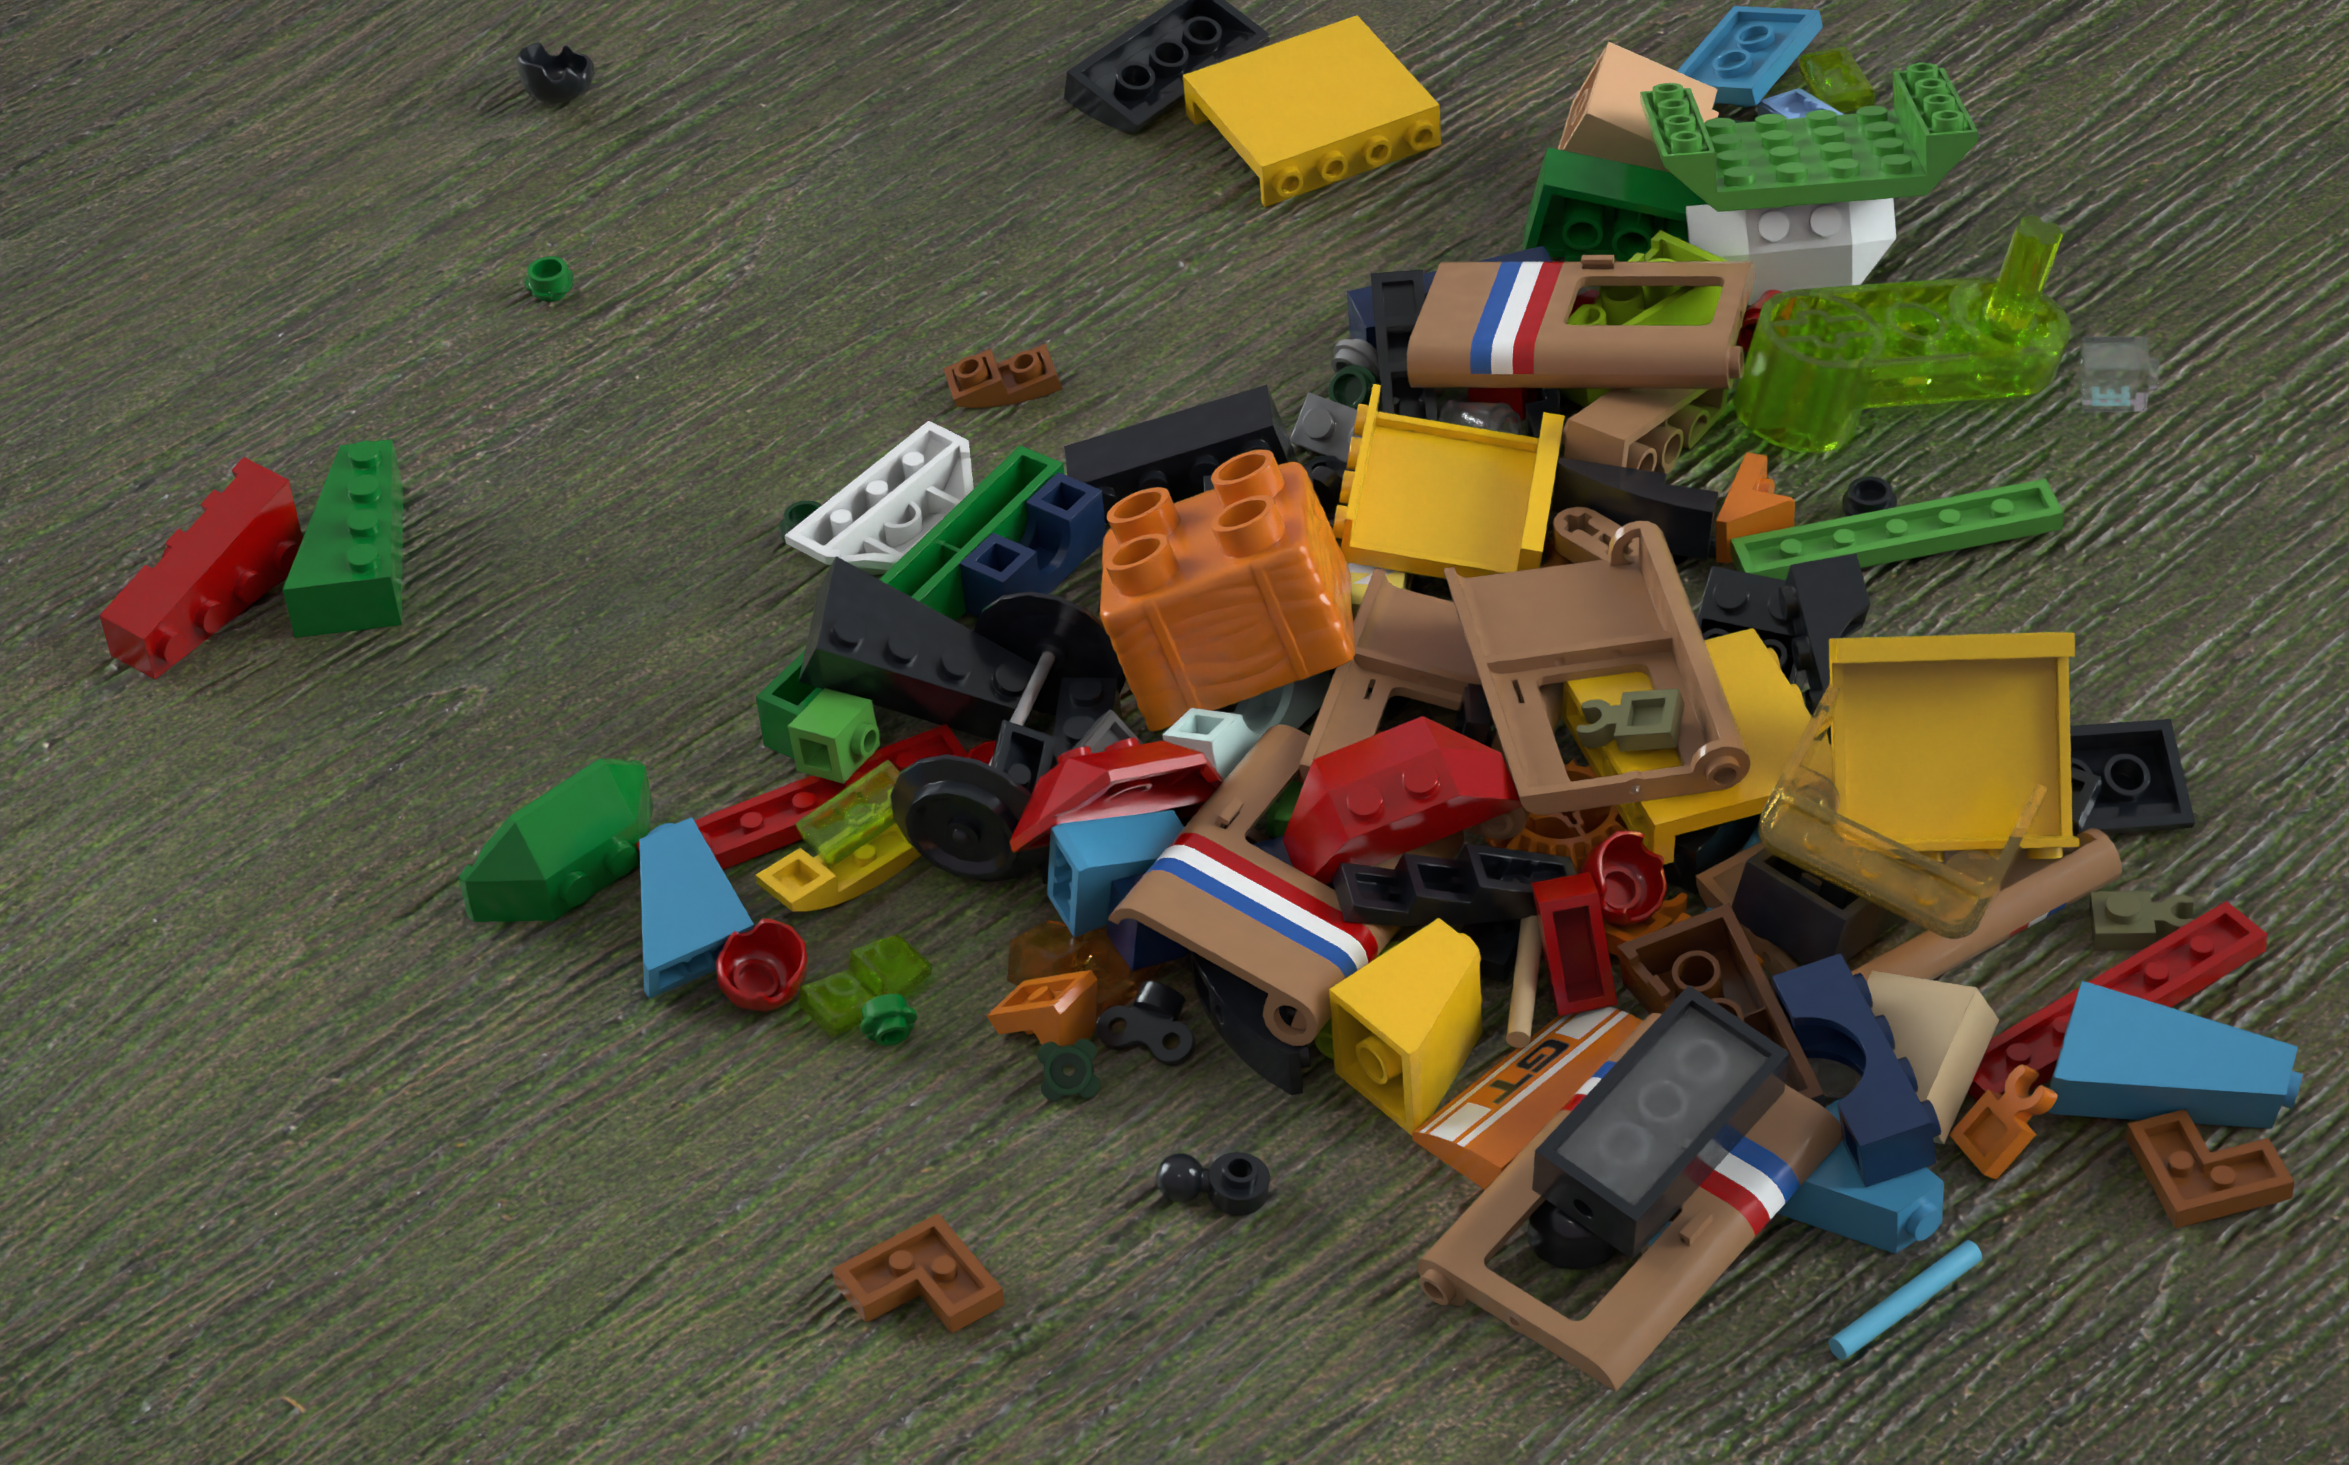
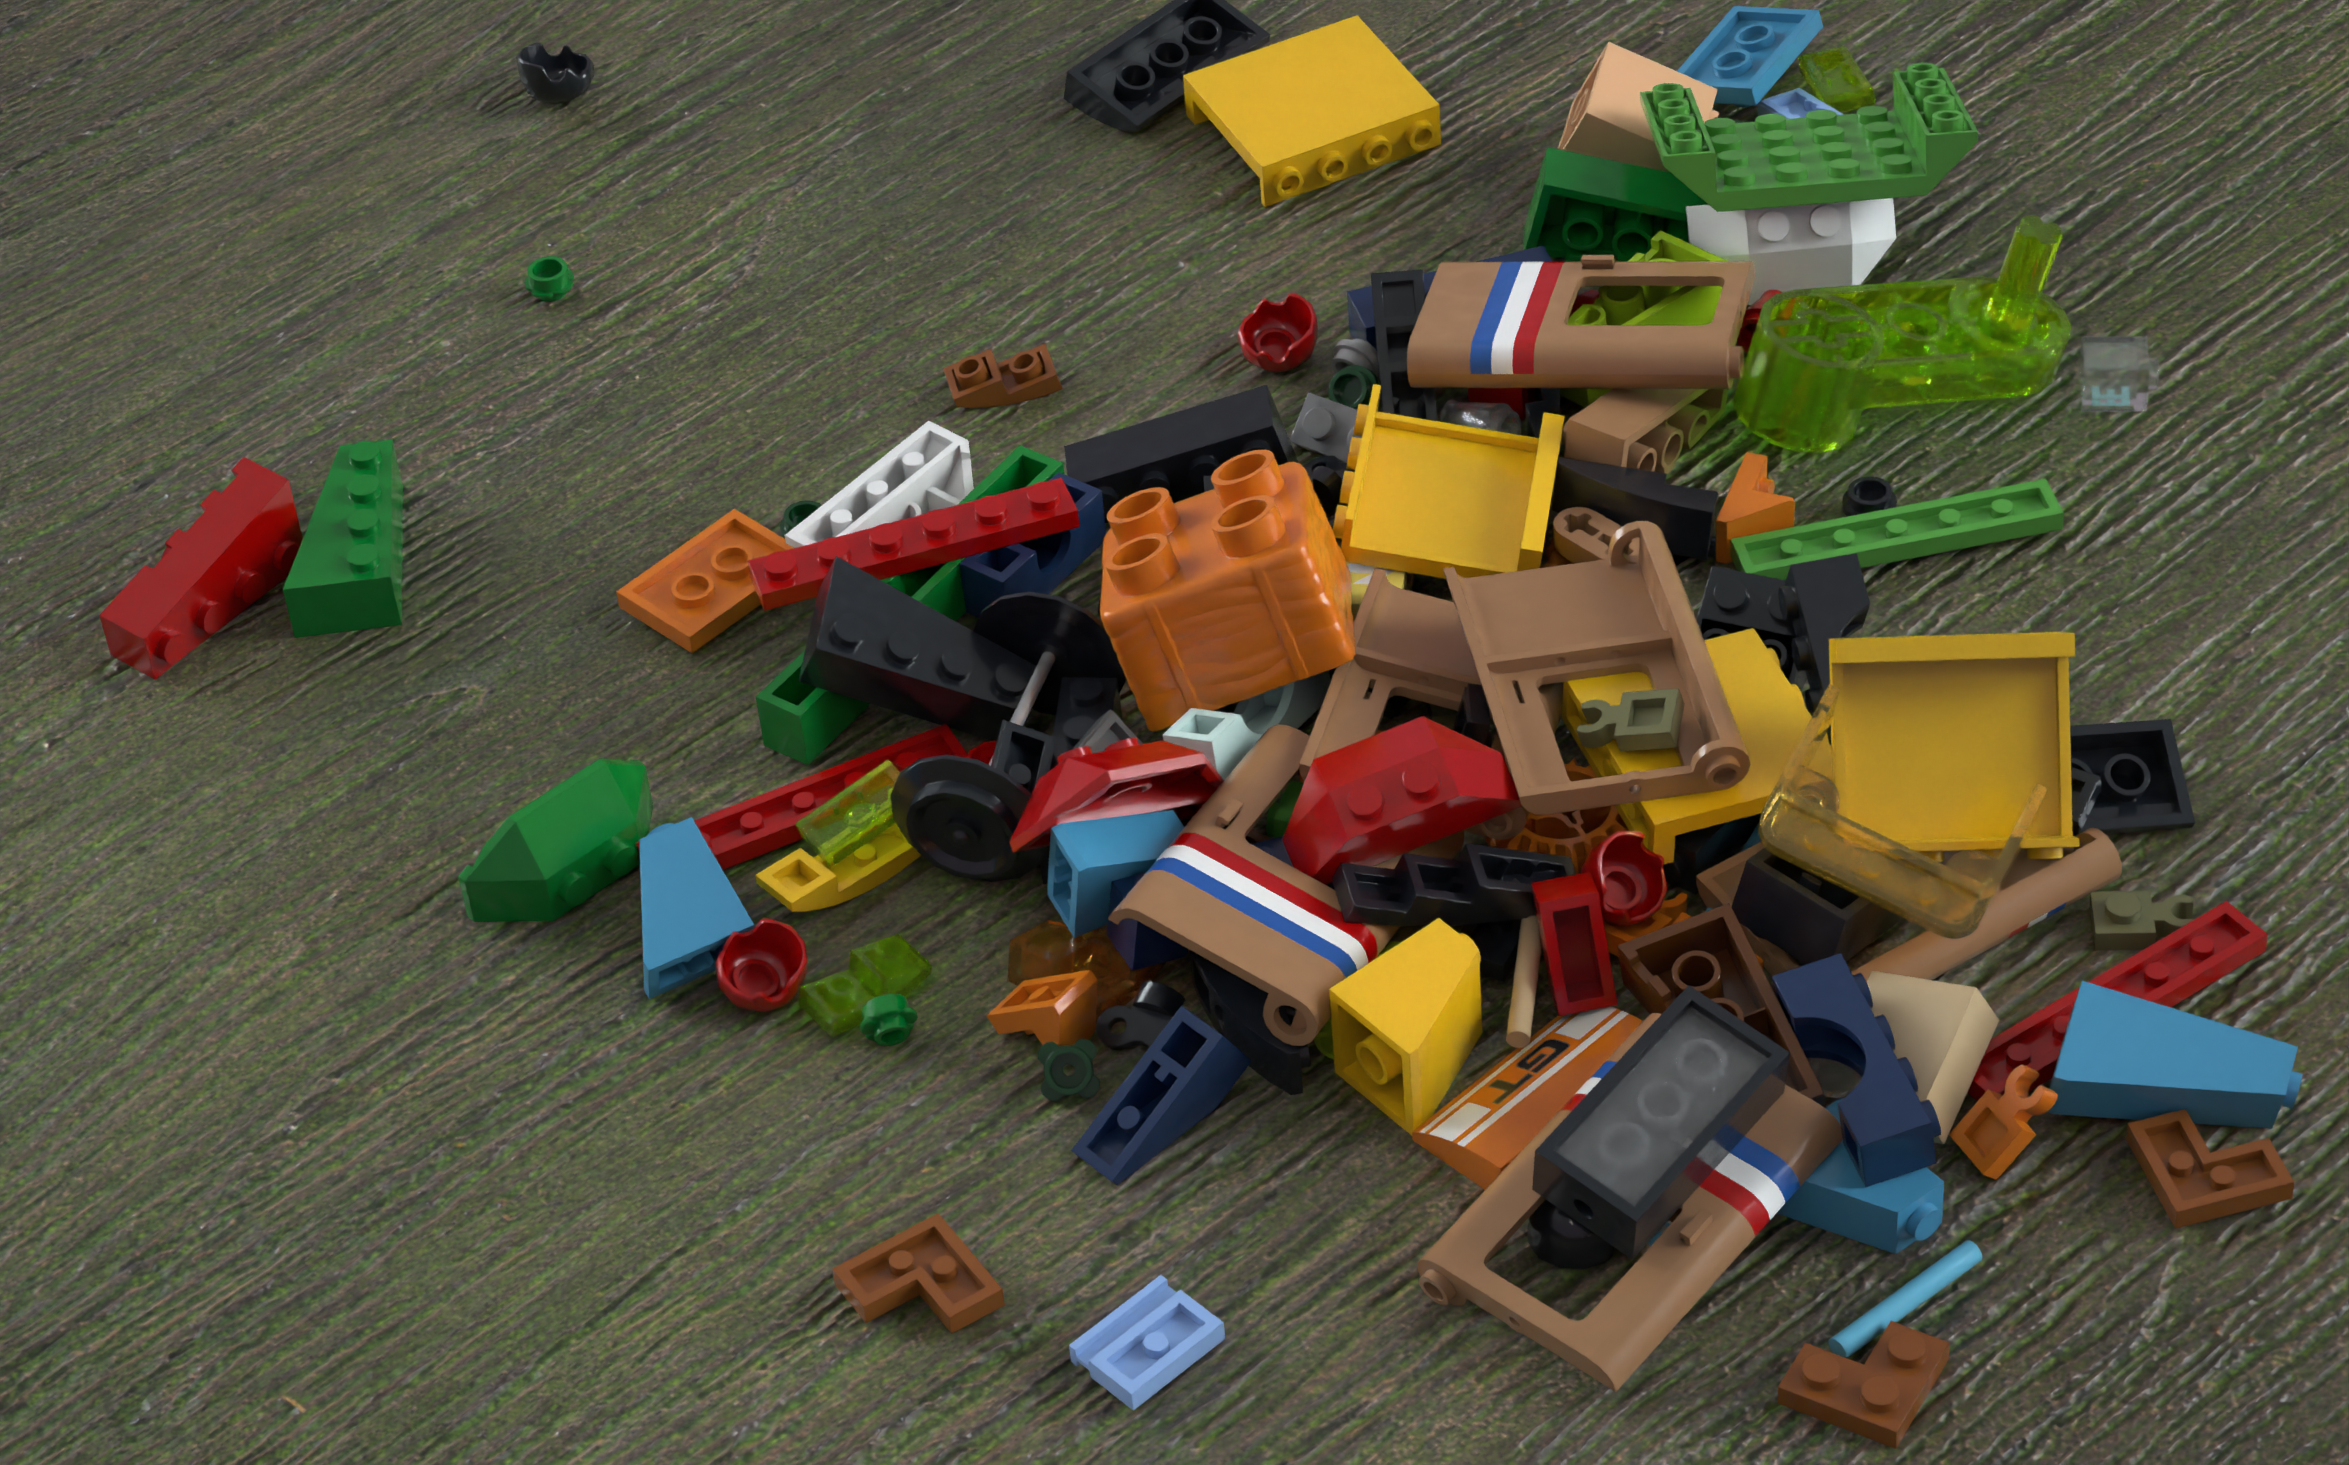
bright green brick [788,688,880,784] -> none
black plate [1156,1152,1270,1215] -> none
none -> orange plate [616,509,794,653]
none -> red plate [748,478,1080,611]
none -> light blue plate [1069,1275,1225,1411]
none -> dark blue slope [1071,1006,1252,1185]
none -> red hair [1238,293,1318,372]
none -> dark orange plate [1778,1321,1950,1449]

